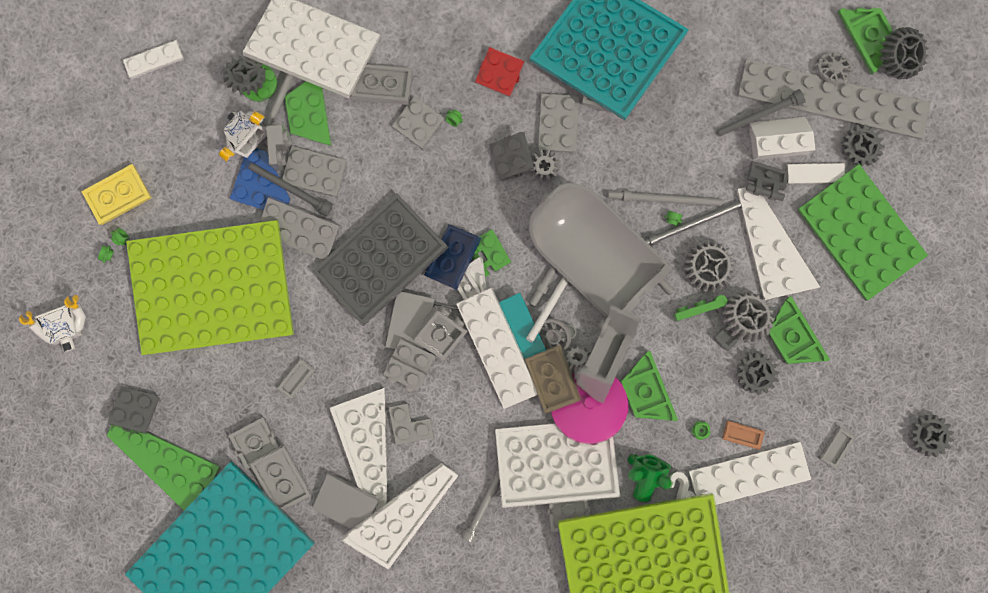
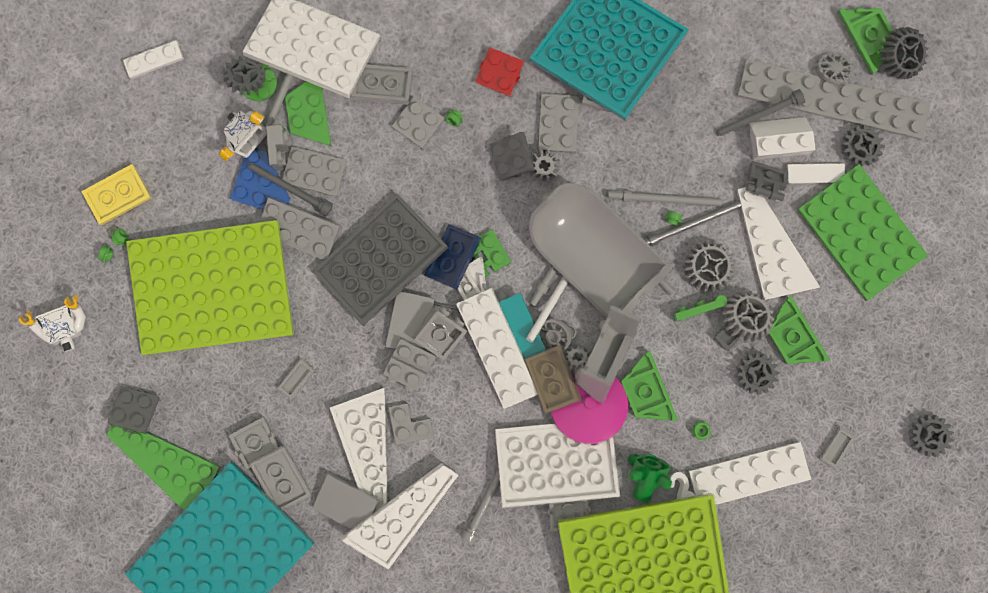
nougat tile [722,421,765,450] -> none

